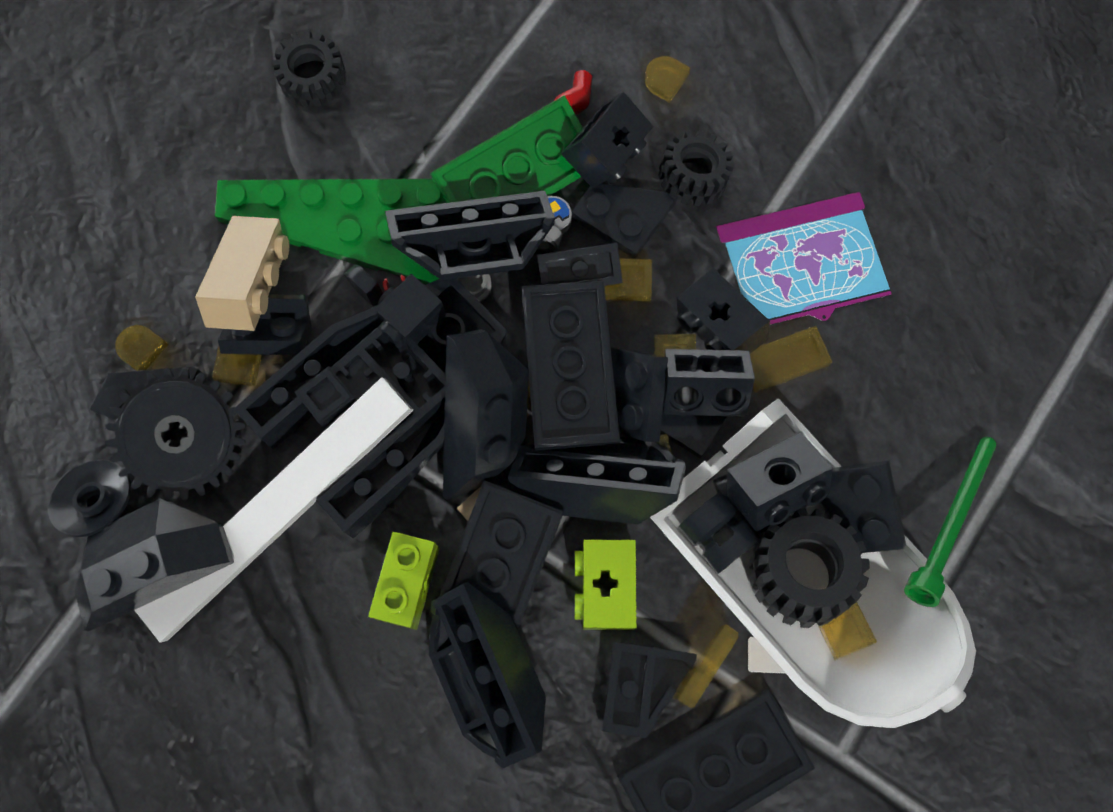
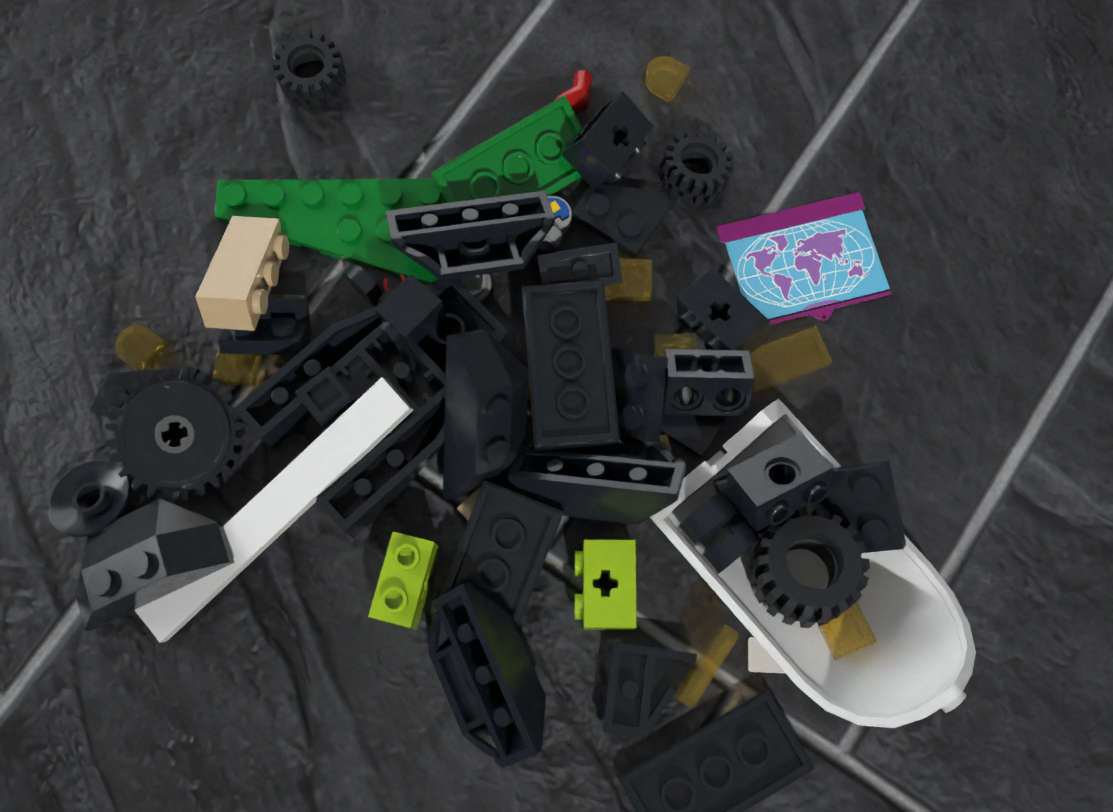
green piece [904,437,996,607] -> none

